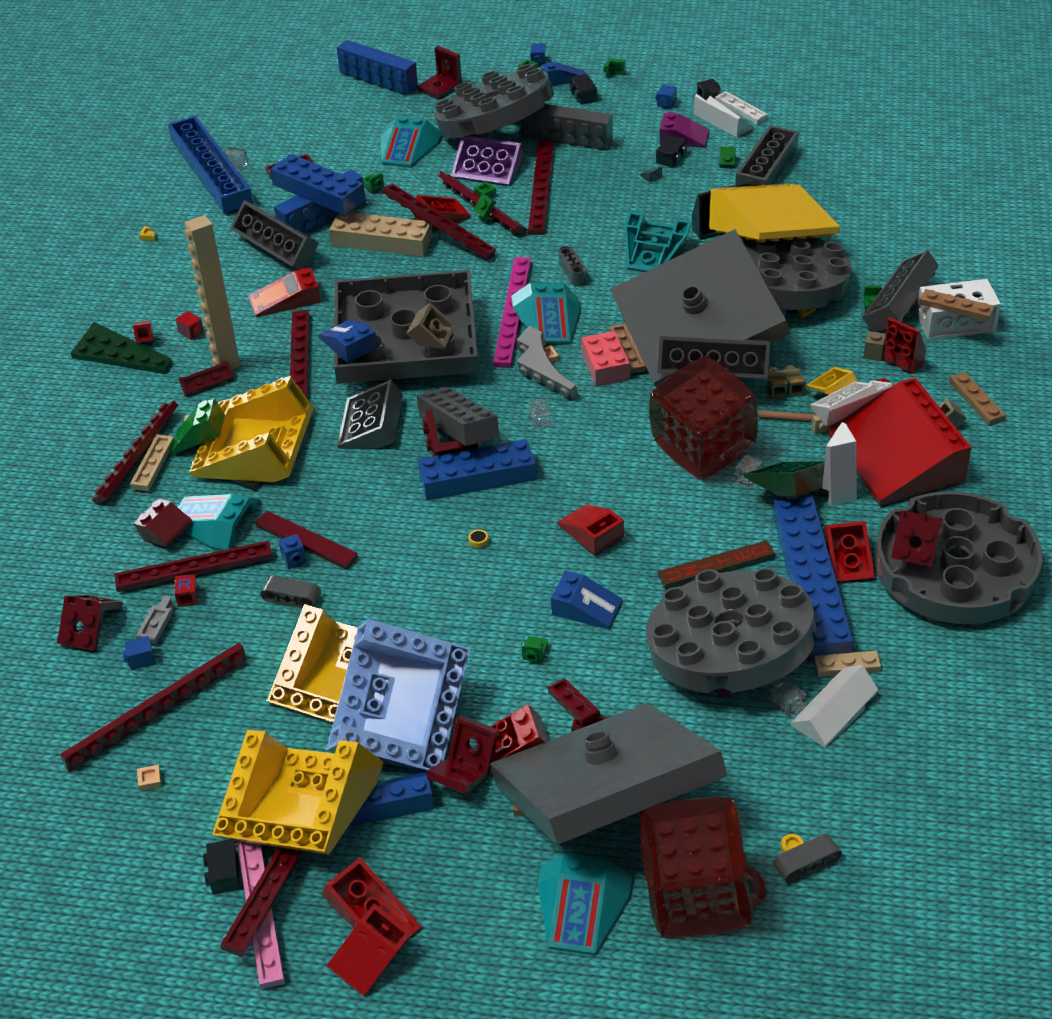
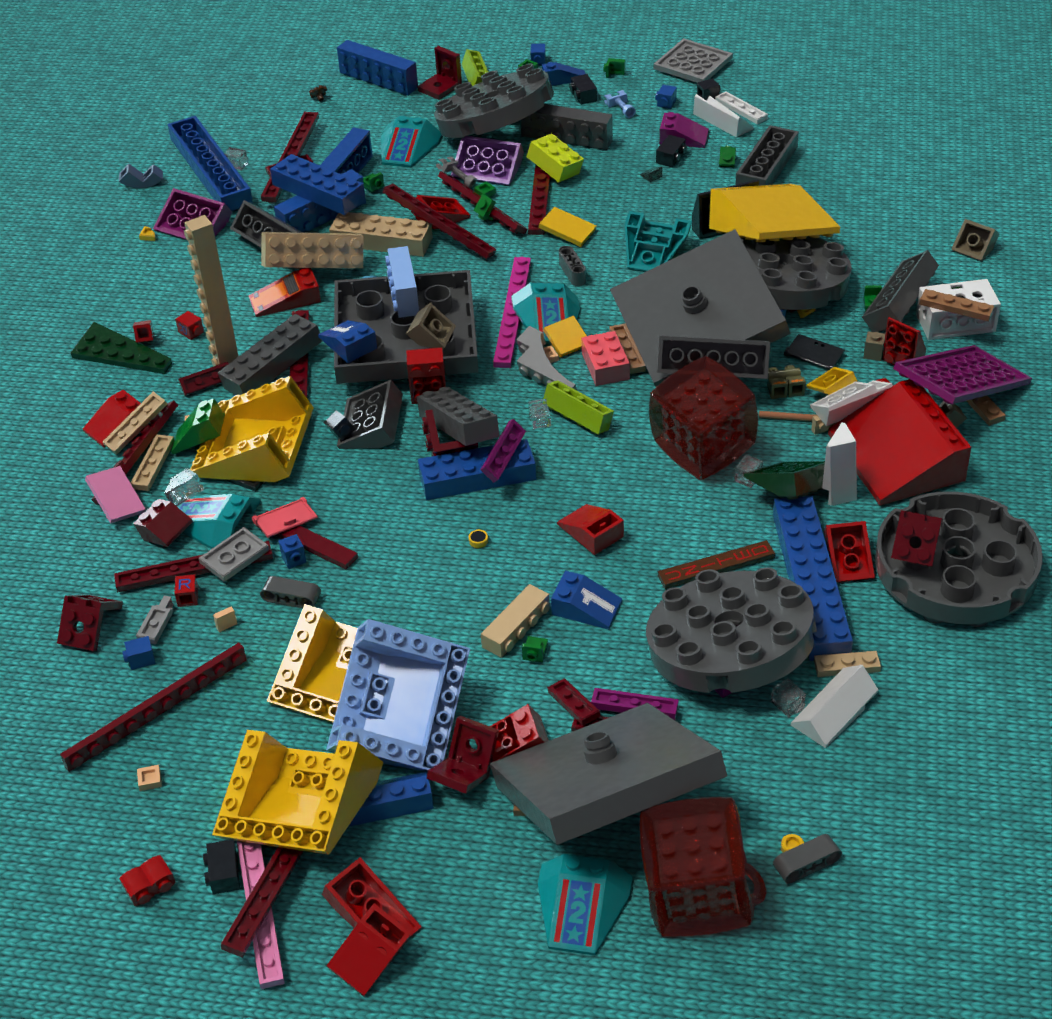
none -> red slope [83,390,141,448]
none -> bright pink tile [85,466,146,524]
none -> tan plate [102,391,167,455]
none -> sand blue brick [119,164,163,188]
none -> red brick [119,855,176,906]
none -> magenta slope [153,188,232,240]
none -> clear slope [164,468,204,506]
none -> light grey tile [198,527,270,582]
none -> light nougat tile [213,606,237,632]
none -> dark grey brick [218,314,322,395]
none -> coral door [252,497,318,538]
none -> dark red plate [261,112,319,203]
none -> tan brick [261,232,364,268]
none -> plant [309,85,327,101]
none -> blue brick [320,127,373,174]
none -> black brick [323,410,355,441]
none -> light blue brick [385,246,419,318]
none -> red slope [406,348,446,404]
none -> light grey bar [436,157,477,188]
none -> lime brick [461,49,488,86]
none -> magenta plate [480,419,526,482]
none -> tan brick [481,584,550,658]
none -> neon yellow brick [526,133,584,182]
none -> yellow tile [539,207,596,247]
none -> lime brick [542,380,614,434]
none -> yellow tile [543,316,587,357]
none -> magenta plate [591,688,679,720]
none -> light blue bar [604,90,636,118]
none -> light grey plate [653,38,733,83]
none -> black door [784,334,845,370]
none -> magenta plate [893,345,1032,405]
none -> dark tan slope [951,219,1000,261]

